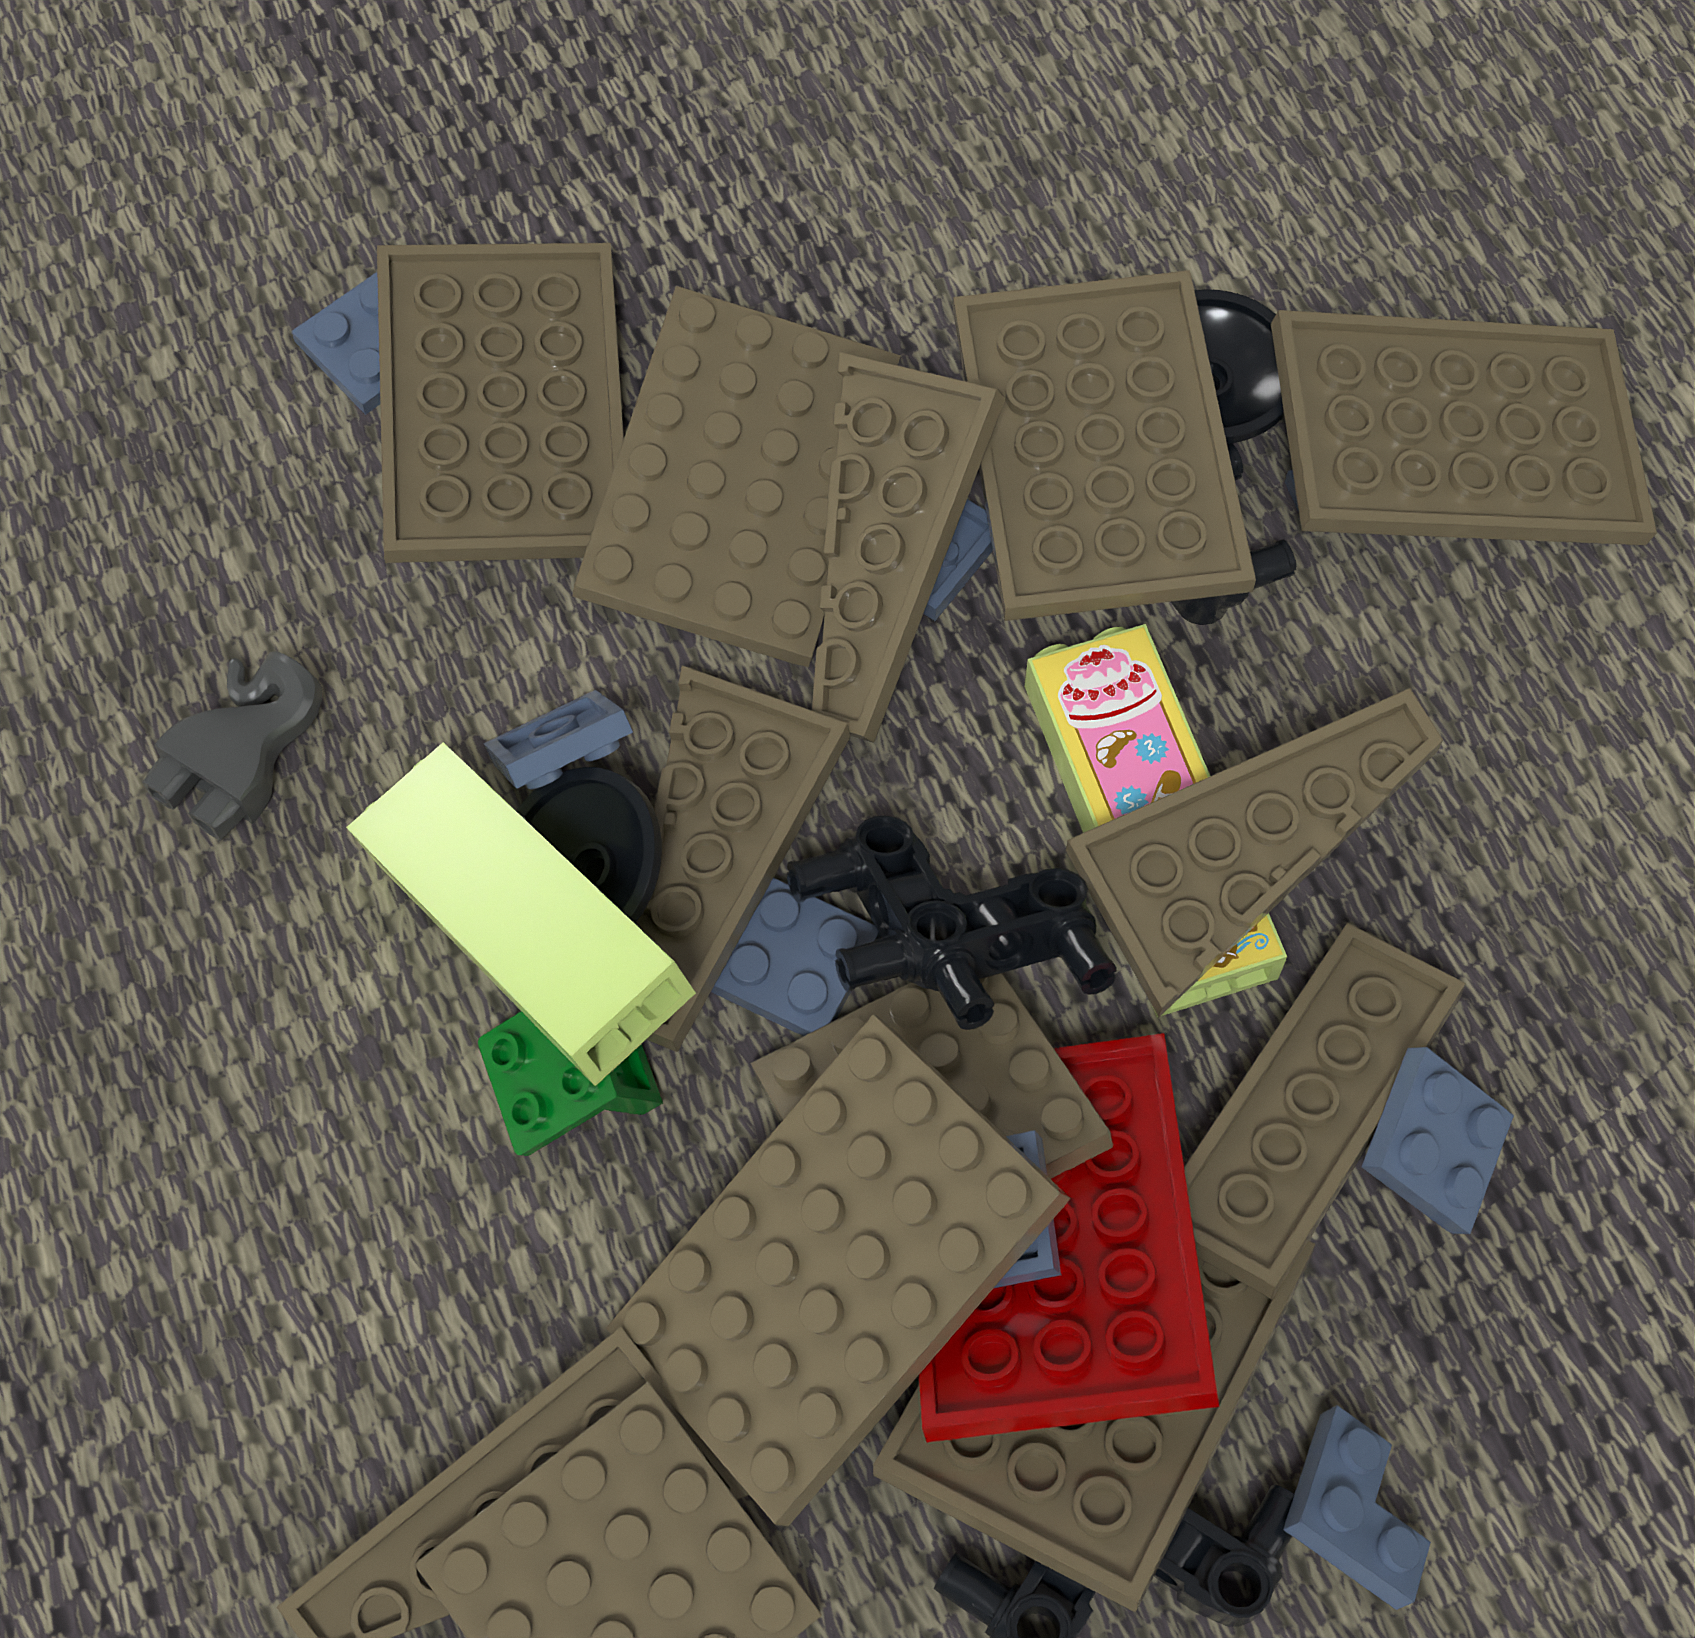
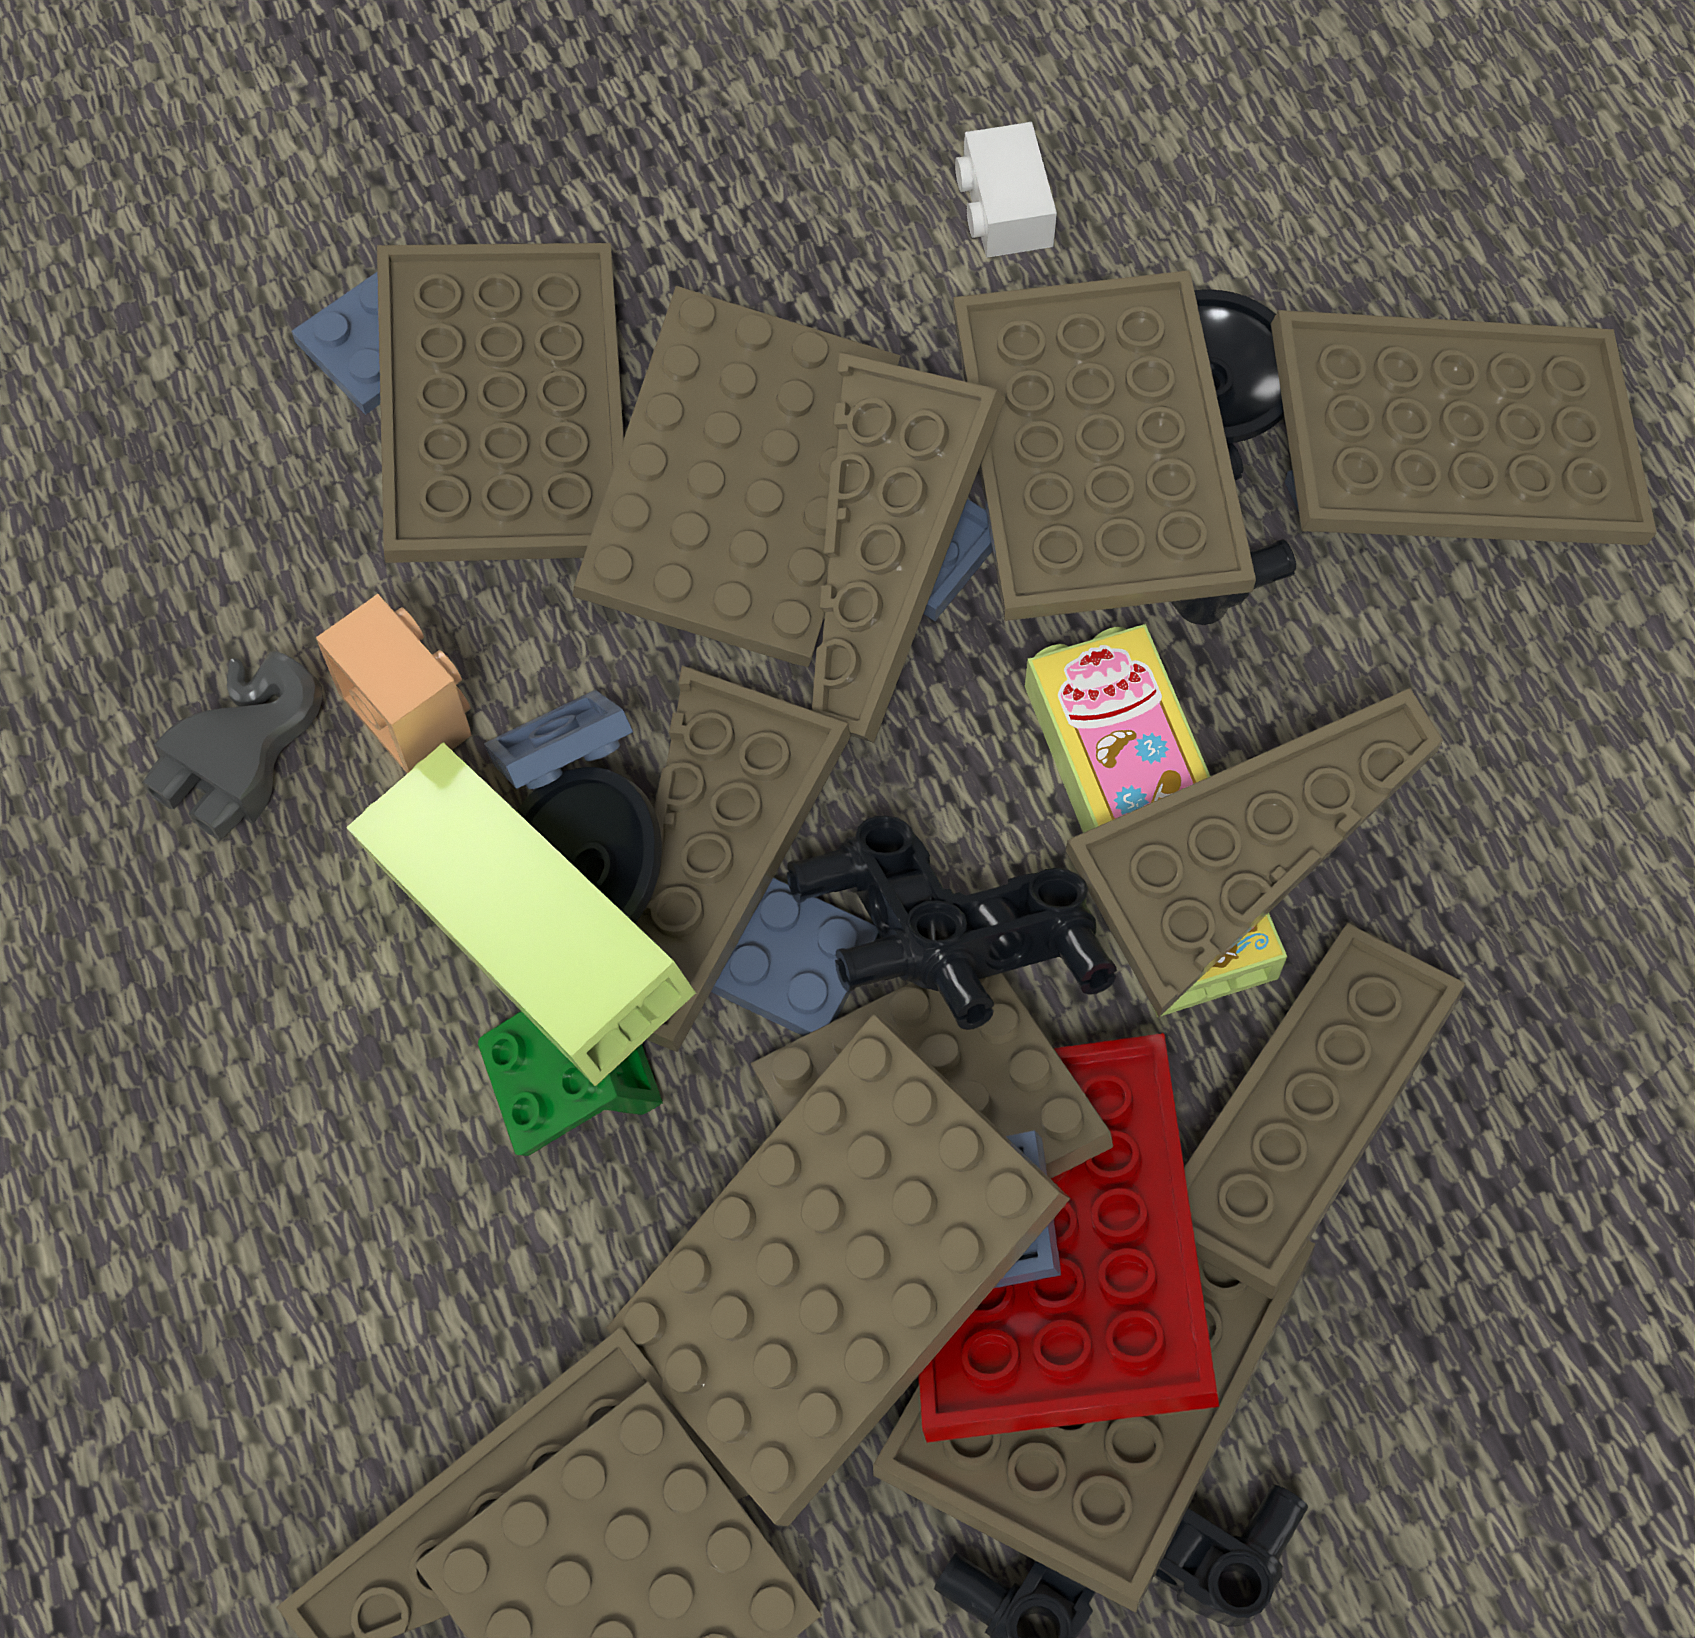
sand blue plate [1283,1405,1431,1610] -> none
sand blue plate [1362,1047,1514,1234] -> none
none -> light nougat brick [316,594,472,773]
none -> white brick [955,122,1057,258]

